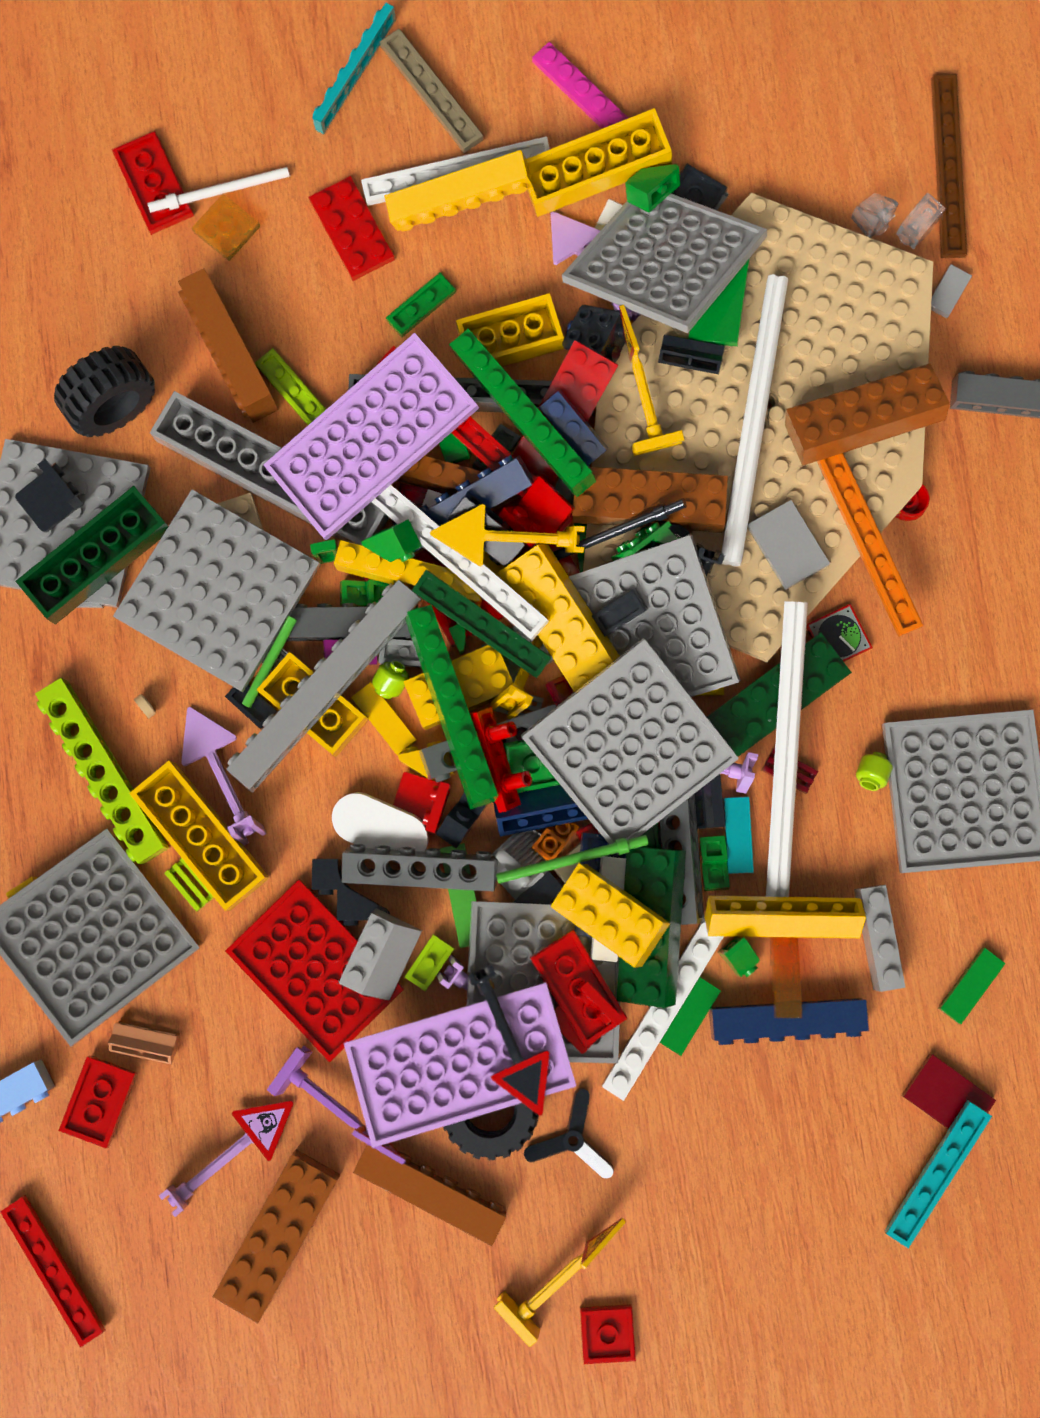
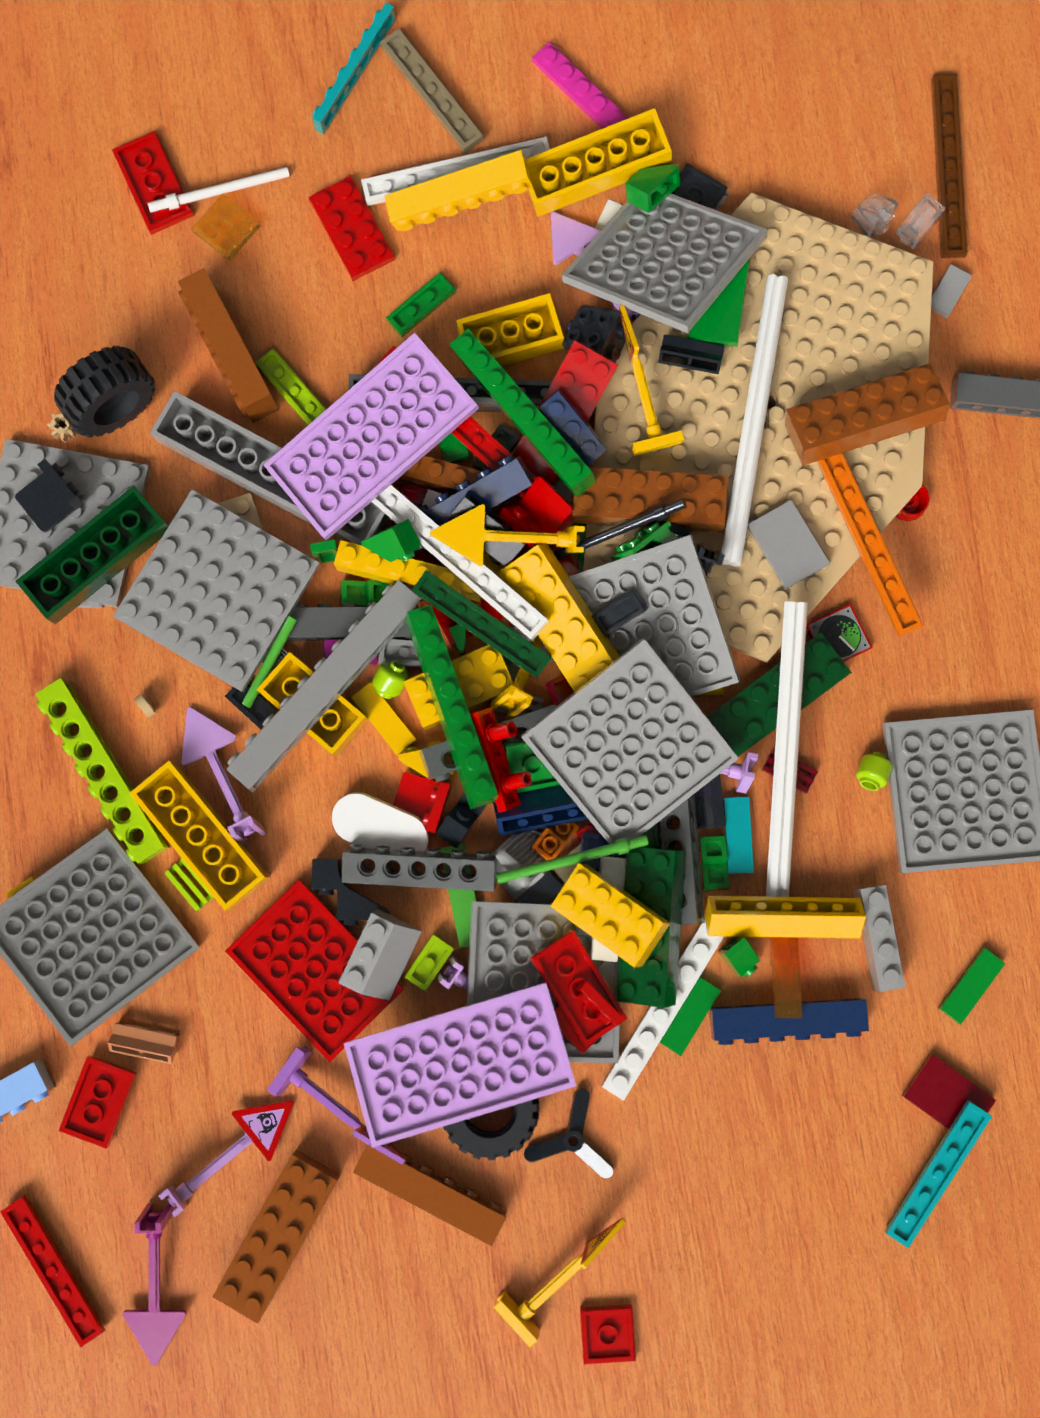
piece [466,963,549,1116] -> none
none -> tan gear [47,413,77,443]
none -> magenta piece [123,1203,186,1366]

